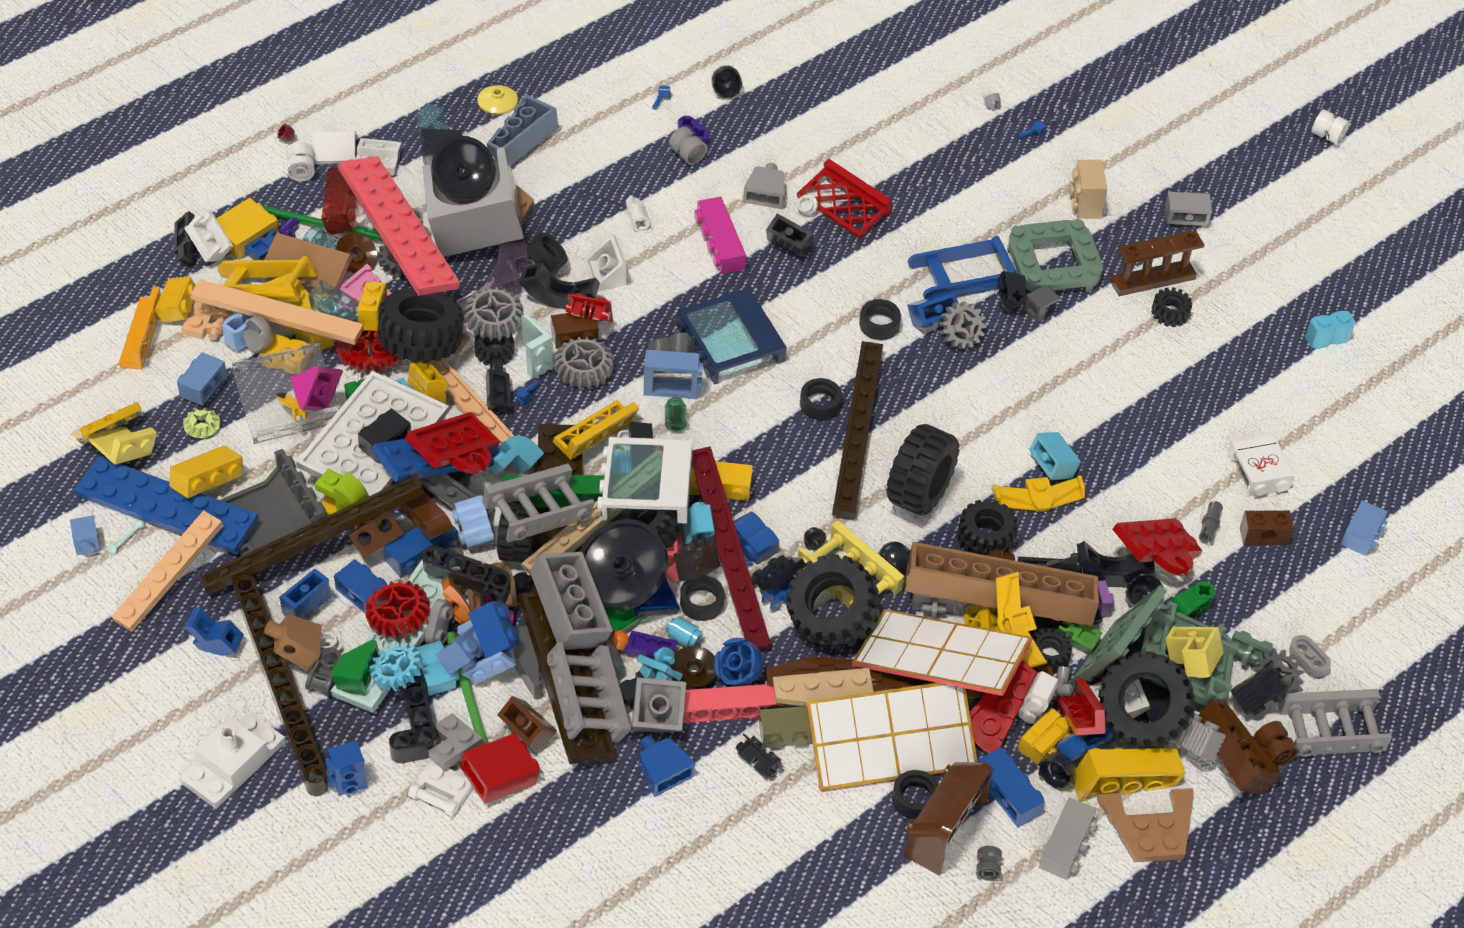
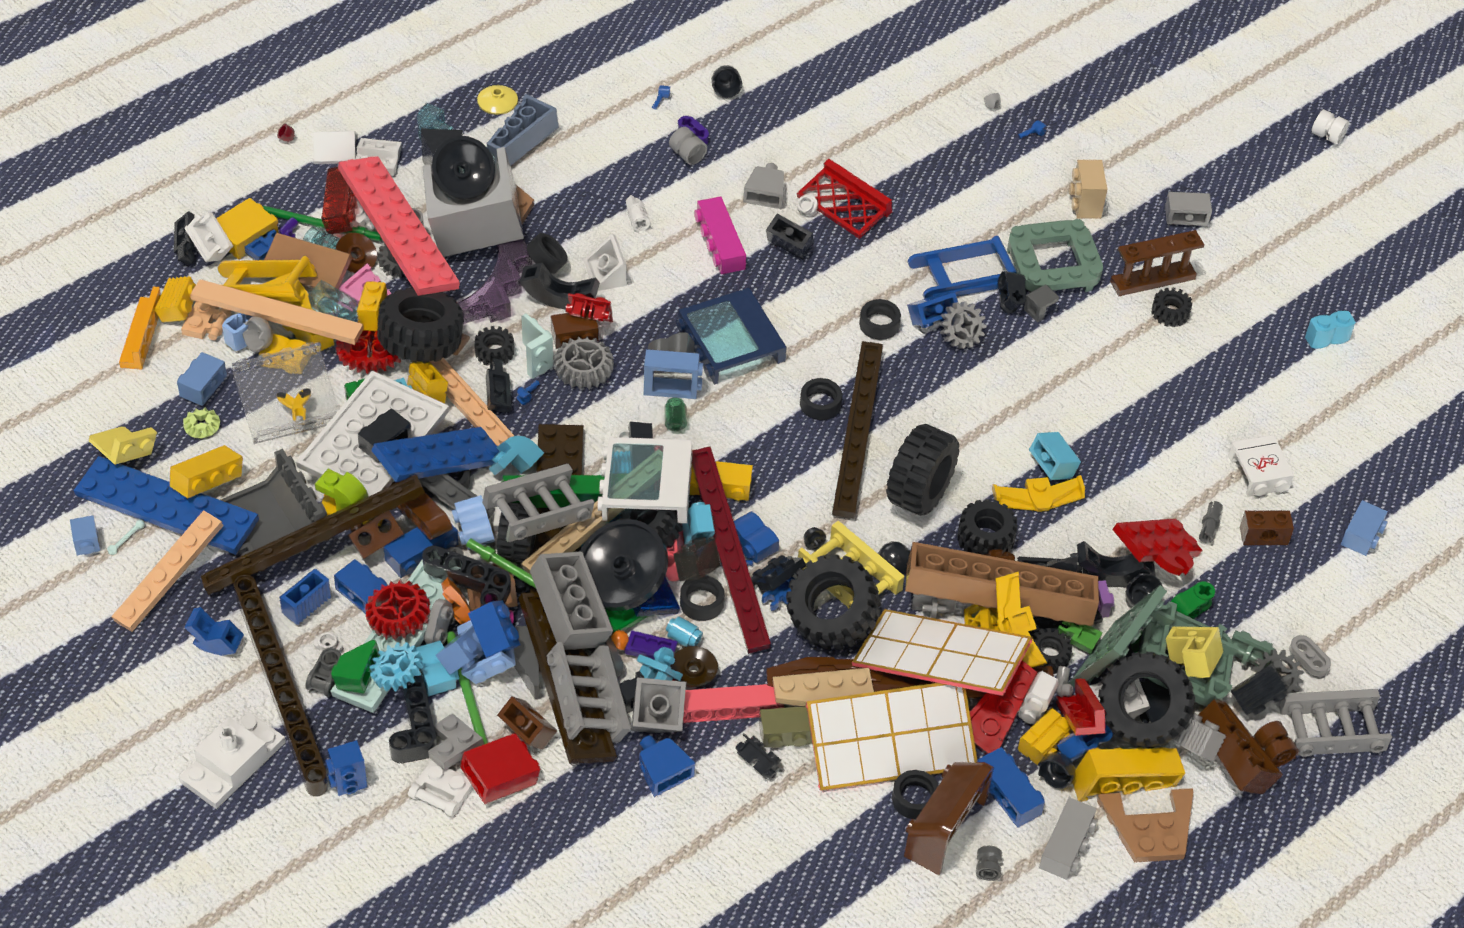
yellow wing [72,402,142,441] -> none
medium nougat torso [264,615,322,671] -> none
white wheel [287,142,315,181] -> none
dark pink slope [290,366,343,412] -> none
red plate [405,412,500,474] -> none
light grey gear [464,286,524,341] -> none
yellow fence [553,400,639,460] -> none
blue cylinder [714,638,764,687] -> none
none -> bright green bar [466,538,536,588]

